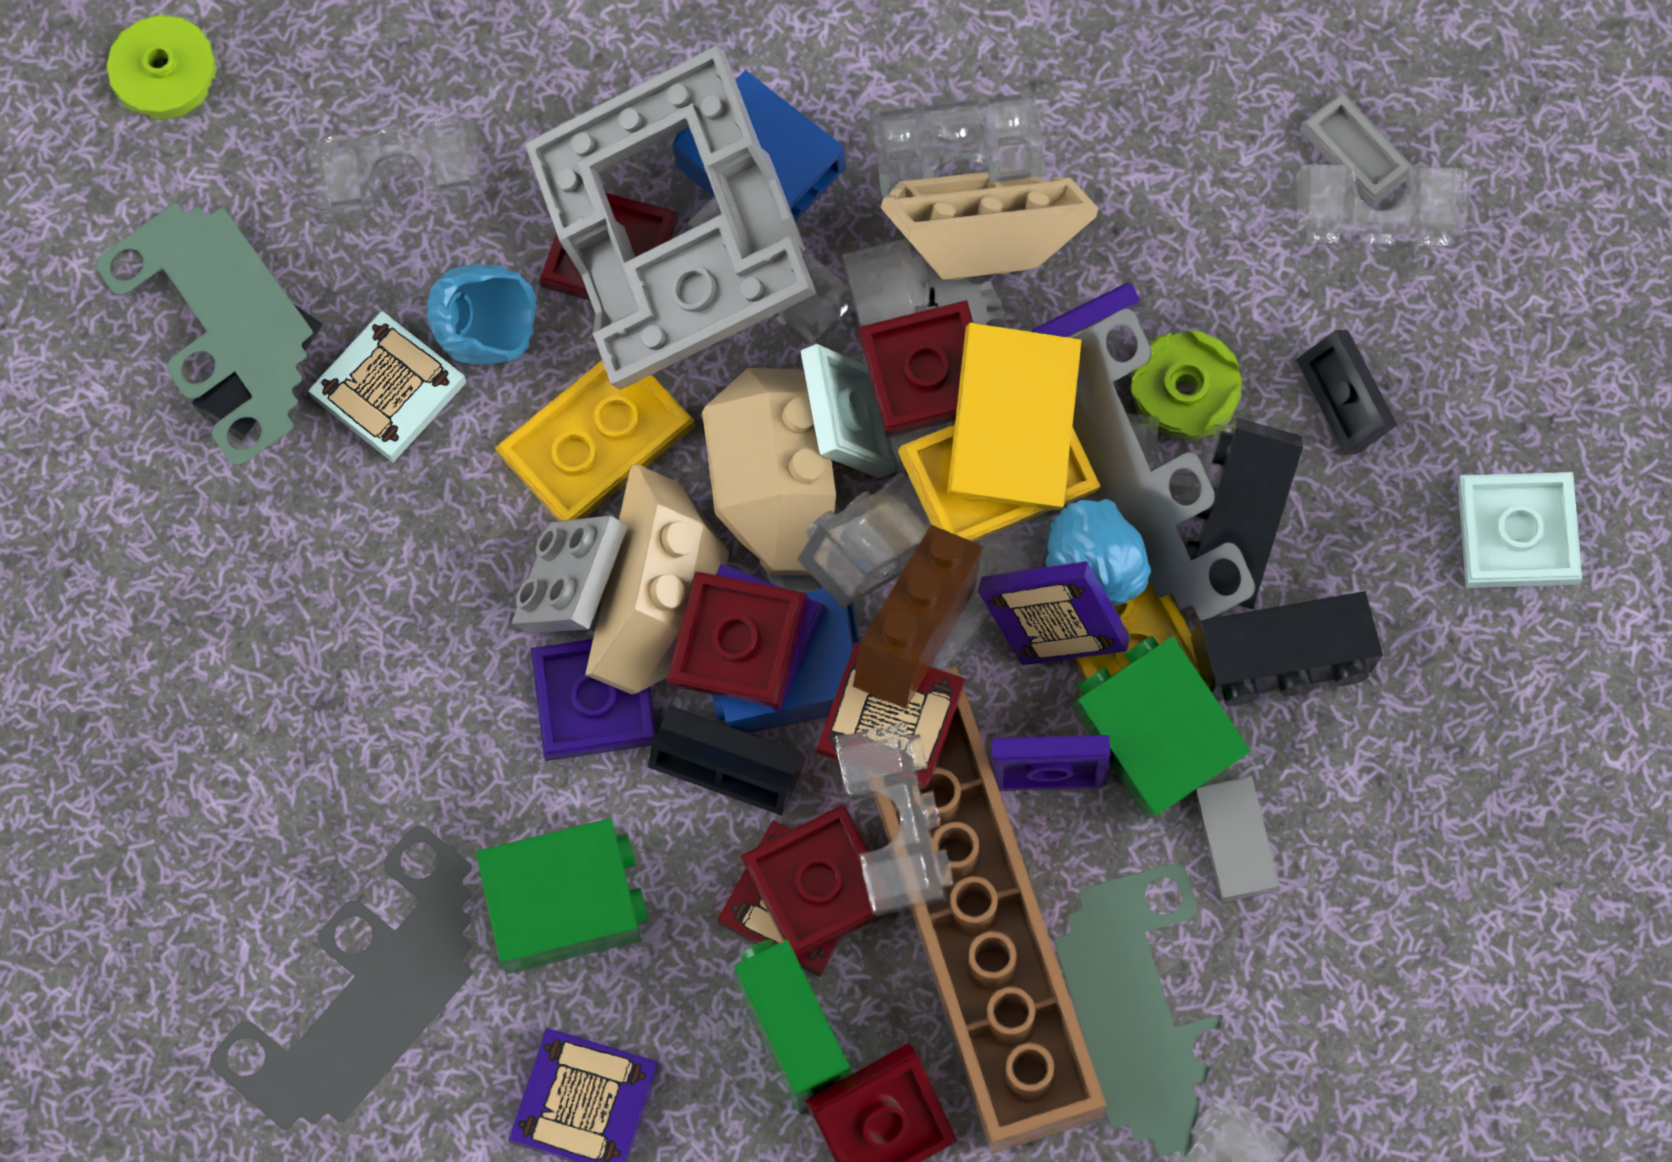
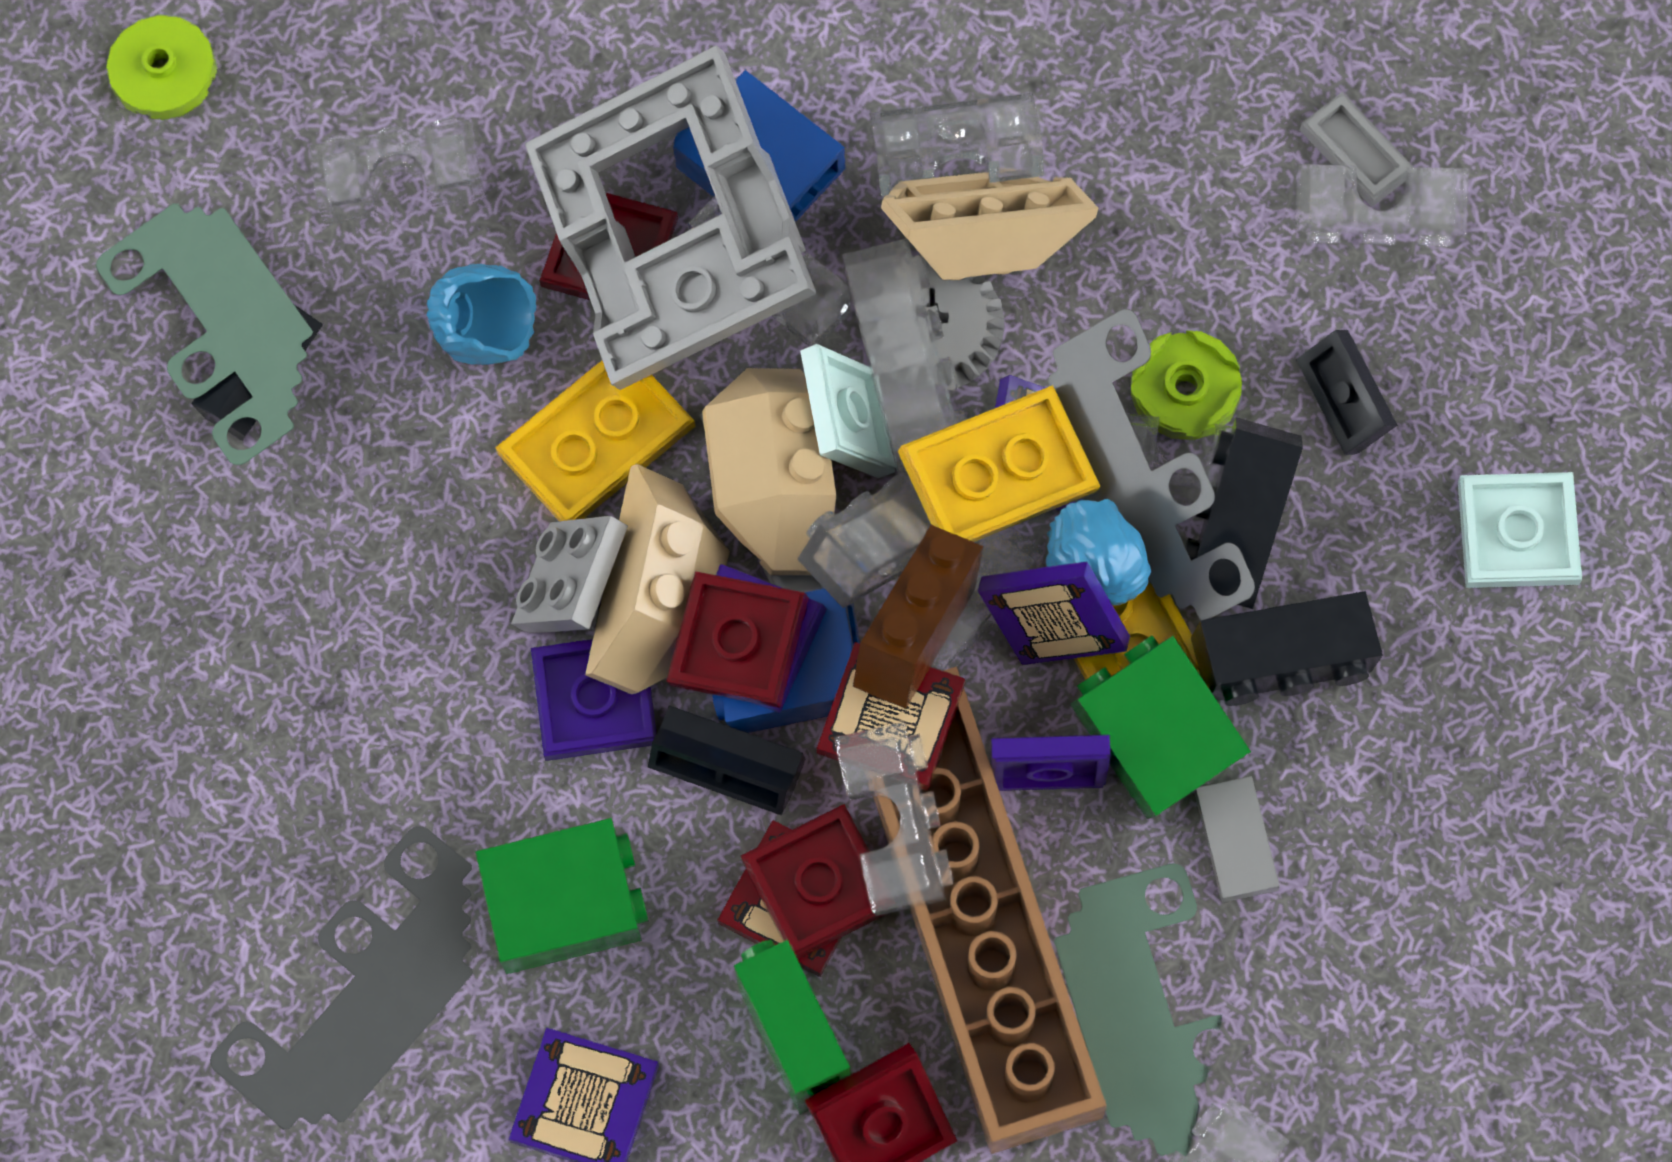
tile [308,311,467,463] -> none
dark red tile [857,300,973,438] -> none
yellow tile [947,323,1081,511] -> none
dark purple tile [1031,283,1141,338] -> none

